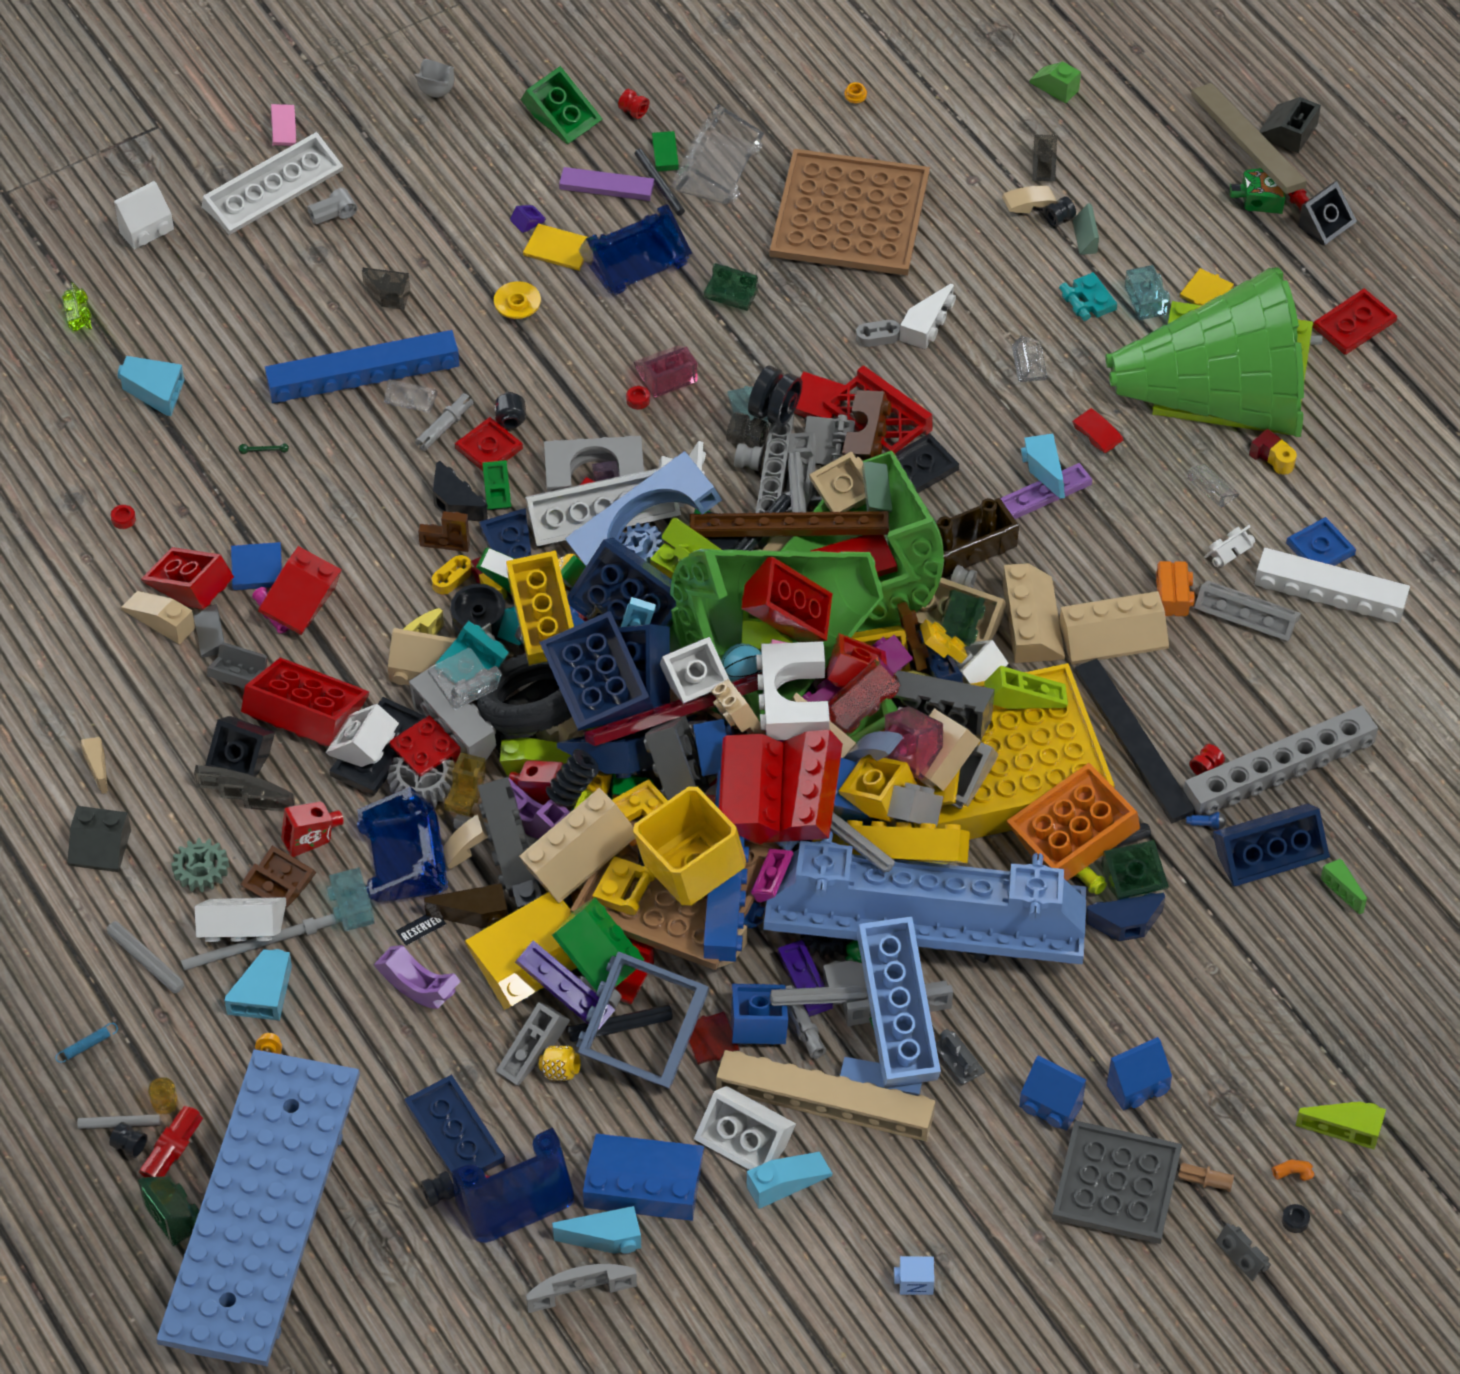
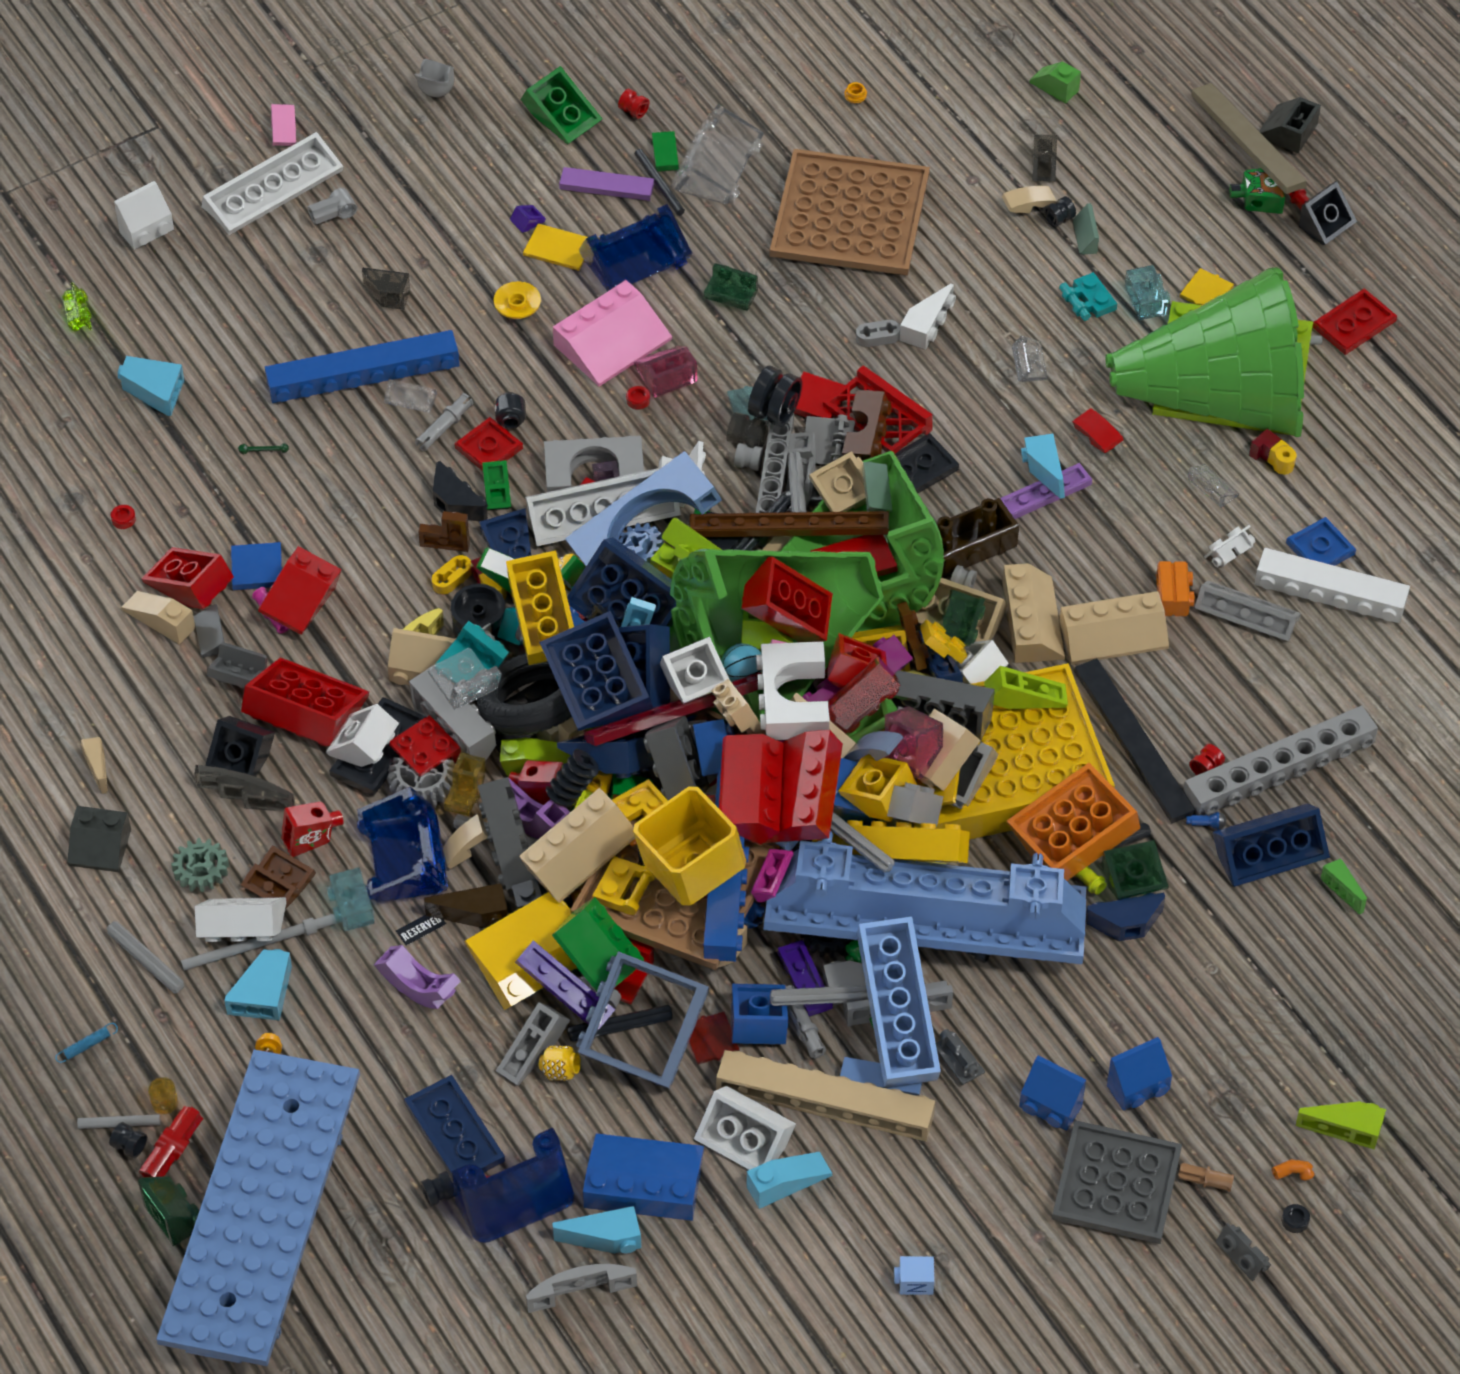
none -> bright pink slope [553,280,672,387]

